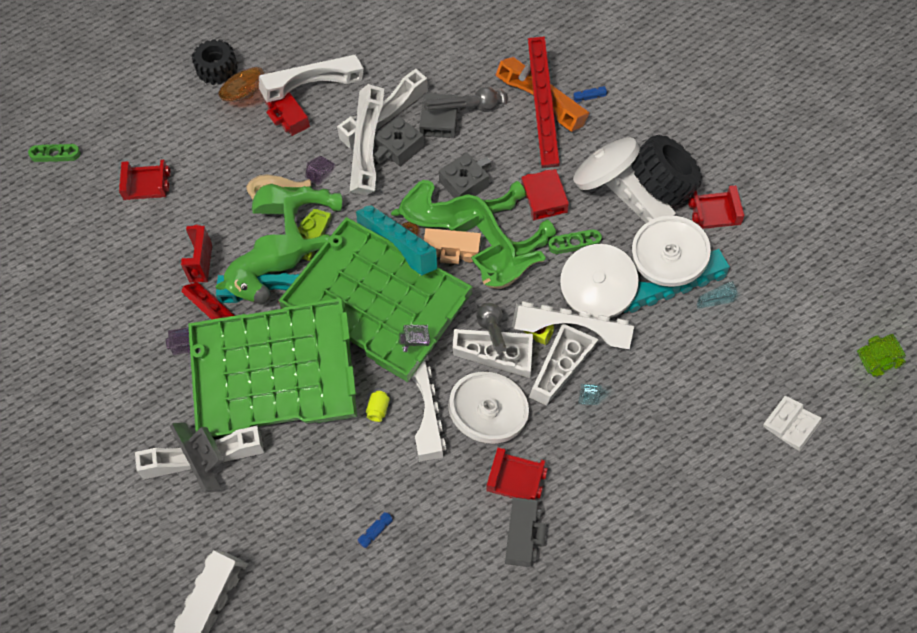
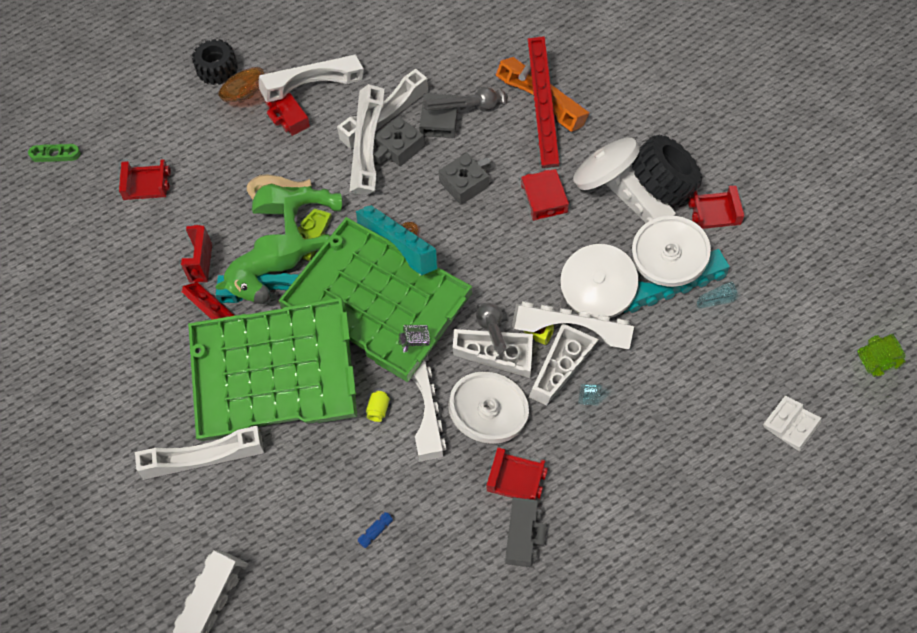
clear purple brick [166,327,190,355] -> none
flat silver bracket [170,423,225,492] -> none
clear purple bracket [305,156,334,185] -> none
bright green animal [391,180,556,289] -> none
light nougat piece [424,228,481,264] -> none
bright green beam [548,230,602,254] -> none
blue axle [573,86,607,102] -> none

